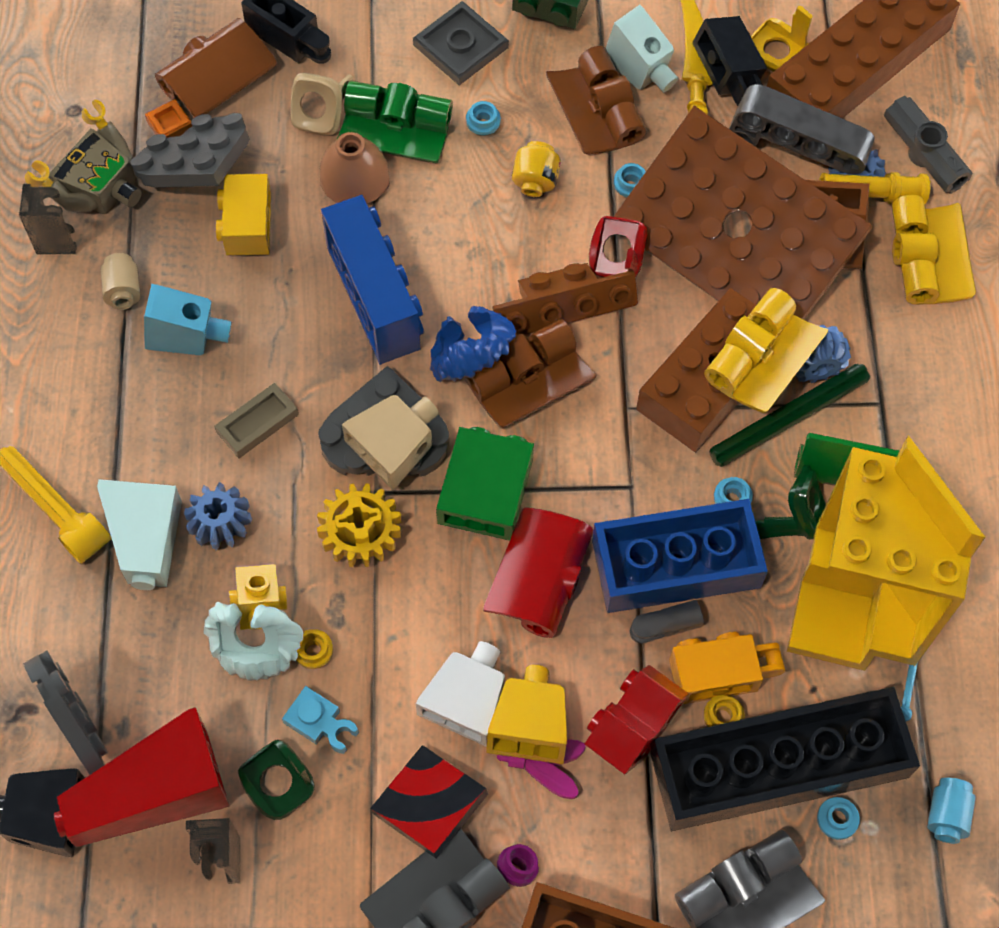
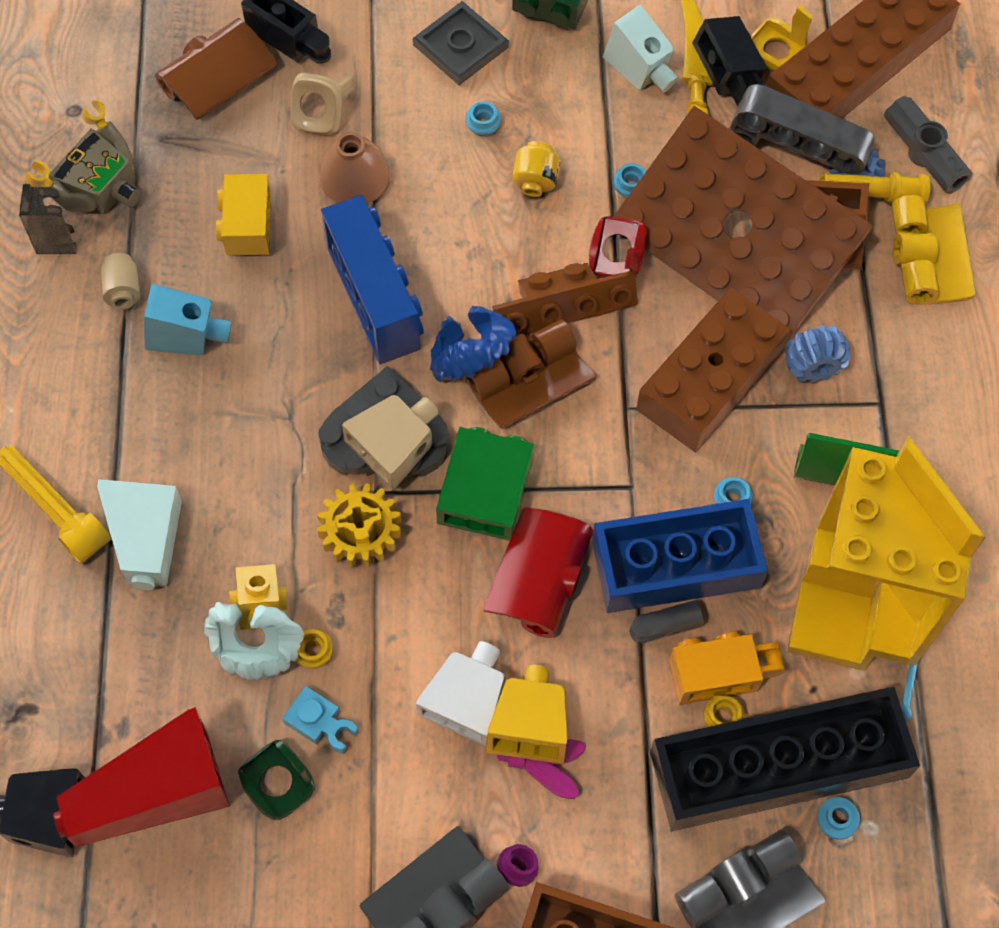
dark grey plate [23,650,108,775] -> none
dark grey plate [130,113,250,187] -> none
orange tile [145,99,192,138] -> none
medium blue gear [184,481,252,551] -> none
clear smoke hinge [186,818,240,884] -> none
dark tan tile [214,383,299,458] -> none
green panel [336,80,453,163] -> none
tile [370,745,488,859] -> none
dark orange panel [546,46,646,154] -> none
red brick [584,665,689,775] -> none
yellow panel [704,288,828,413] -> none
dark green axle [709,364,870,467] -> none
dark green piece [755,465,826,540] -> none
medium azure brick [927,777,976,844] -> none

